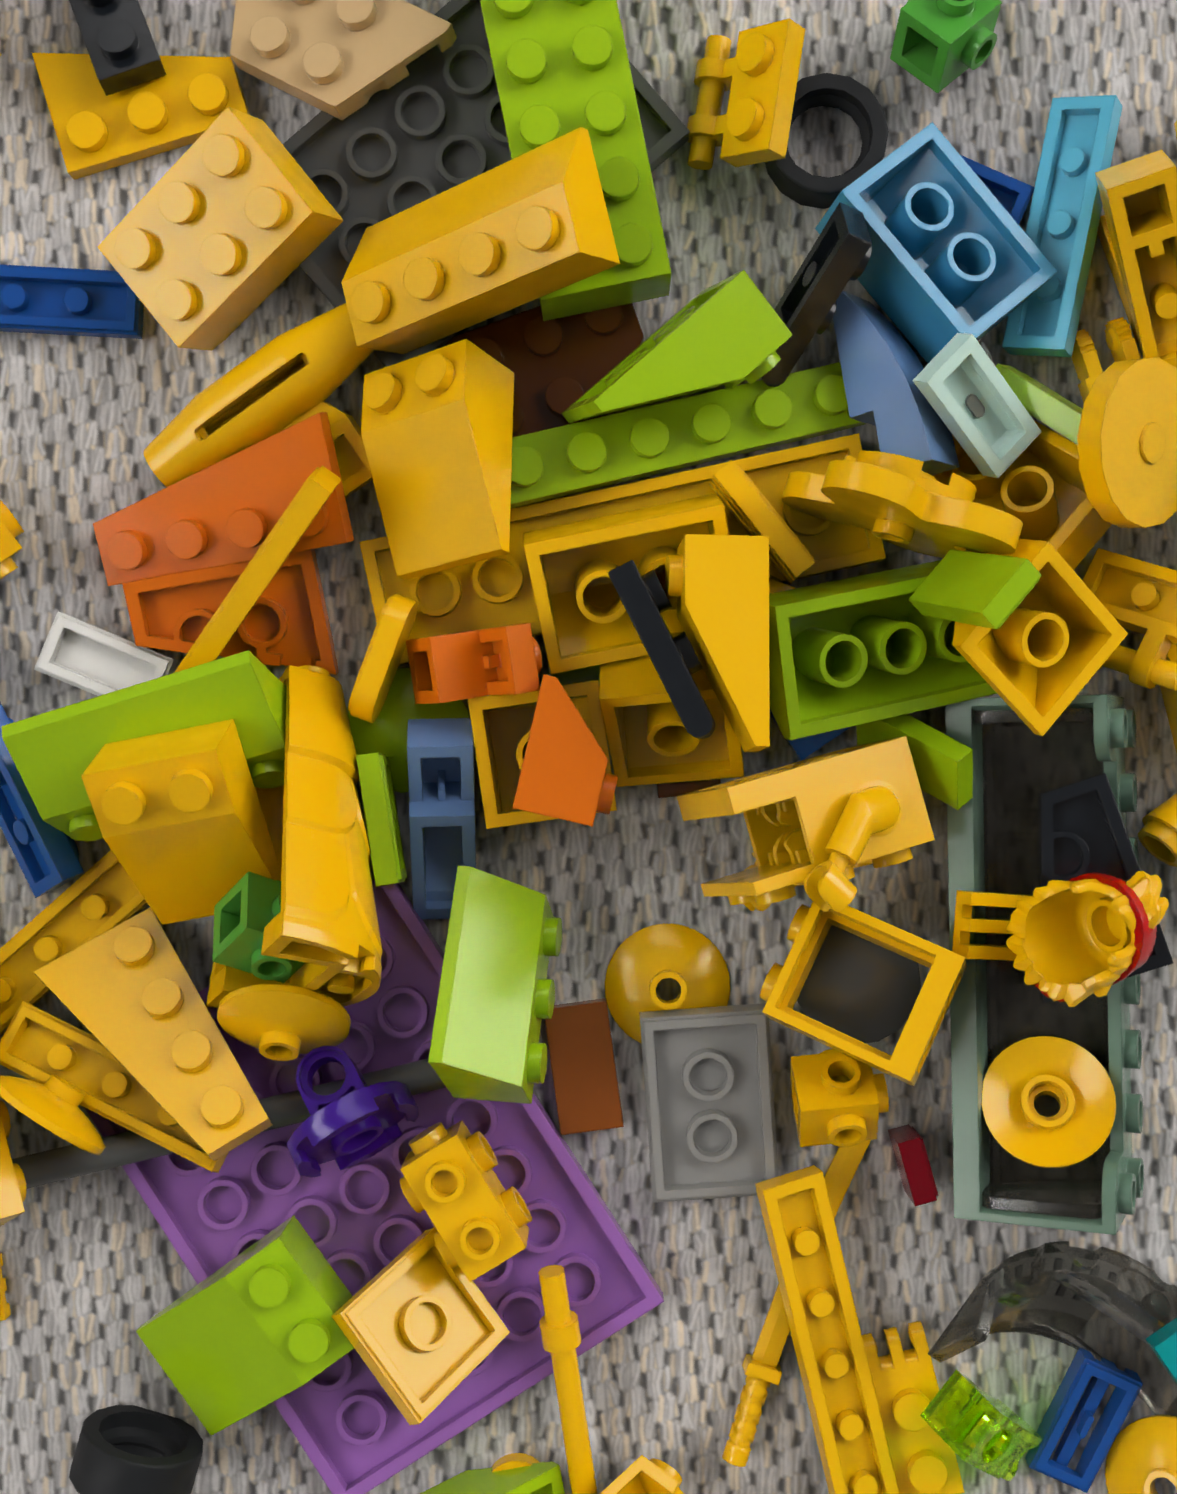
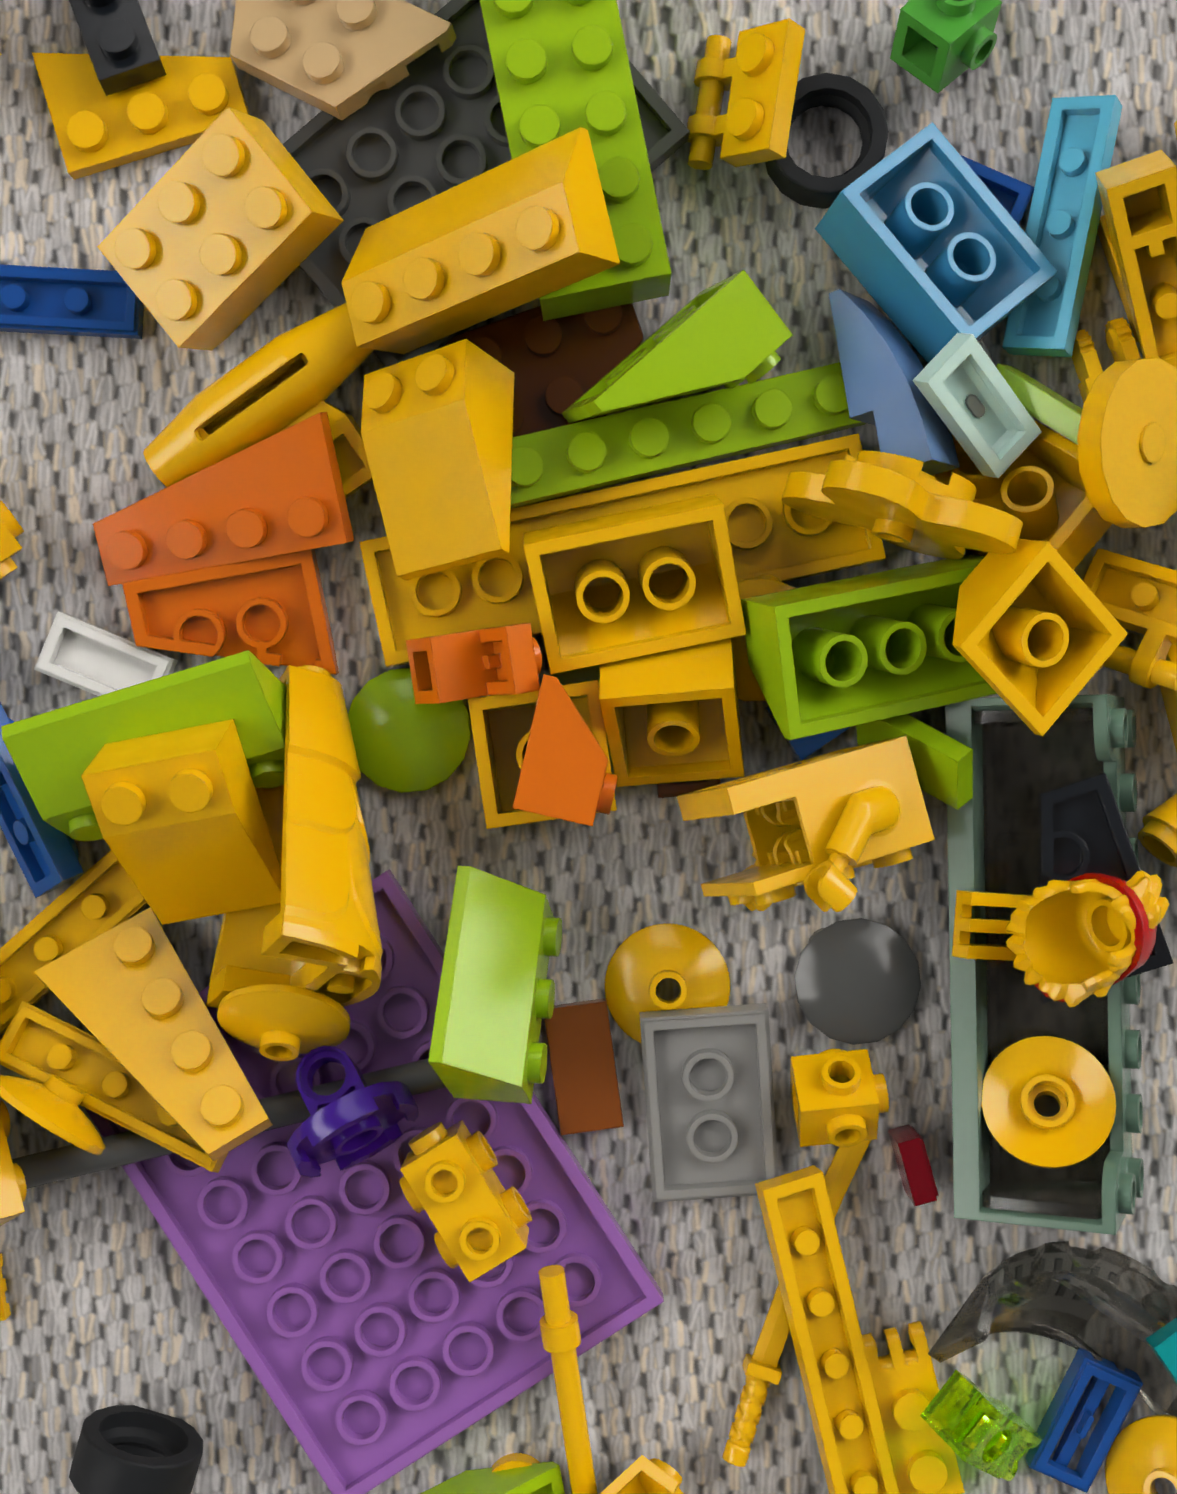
lime slope [136,1215,354,1436] -> none
yellow tile [174,465,342,673] -> none
bright green brick [212,871,305,983] -> none
yellow plate [331,1227,510,1425] -> none
yellow tile [348,593,418,724] -> none
lime tile [356,752,407,887] -> none
medium blue slope [407,718,476,919] -> none
black hinge [607,560,715,739] -> none
yellow slope [665,534,770,752] -> none
yellow tile [709,460,815,584] -> none
yellow window [760,902,967,1087] -> none
black hinge [762,202,872,387] -> none
lime tile [908,549,1042,629] -> none

